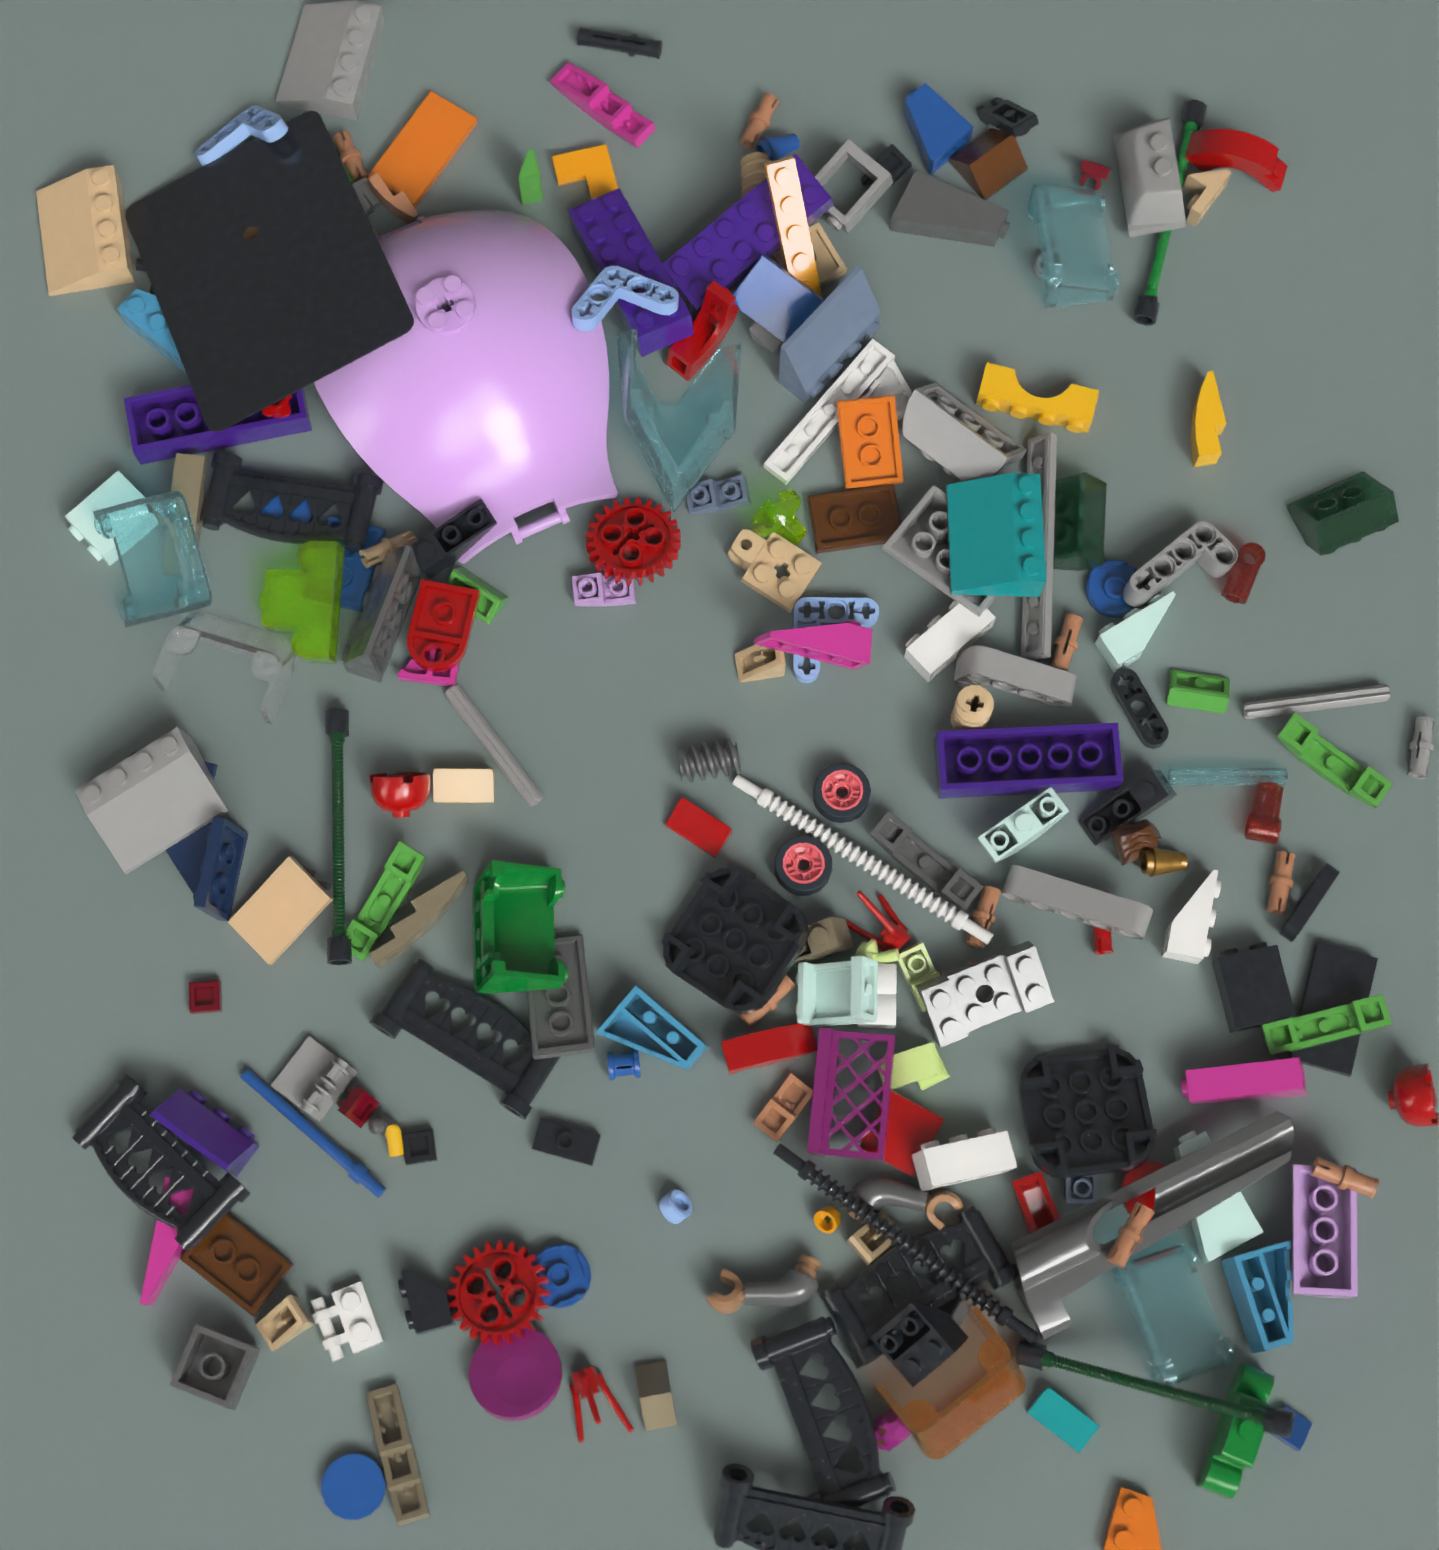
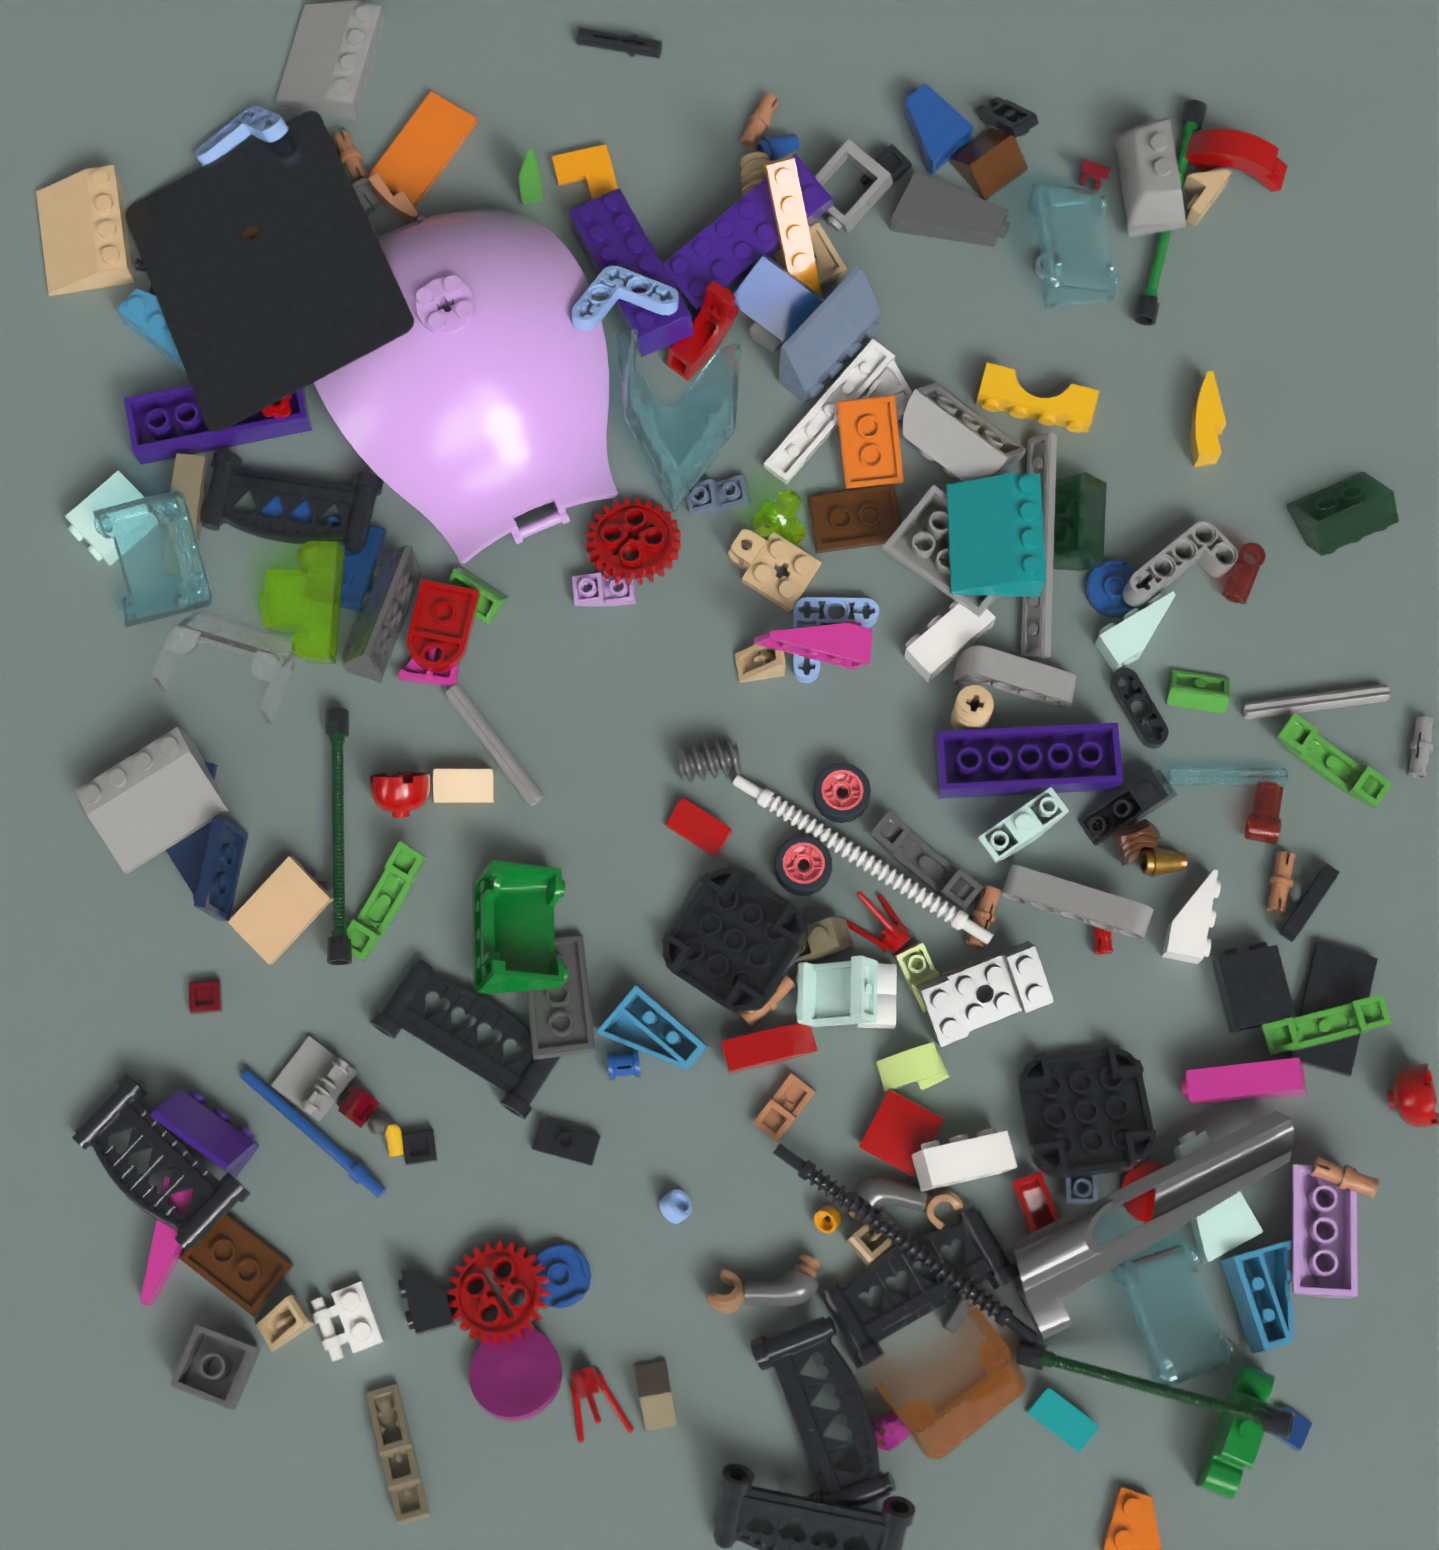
blue tile [321,1454,386,1520] -> none
tan axle [359,531,417,568] -> none
dark tan slope [369,870,469,969] -> none
black slope [411,499,498,578] -> none
dark pink slope [550,62,656,149] -> none
magenta fence [807,1028,896,1161] -> none
yellowish green plate [855,939,900,964] -> none
black slope [871,1300,969,1387] -> none
nougat pin [1050,613,1083,672] -> none
nougat pin [1106,1202,1155,1269] -> none

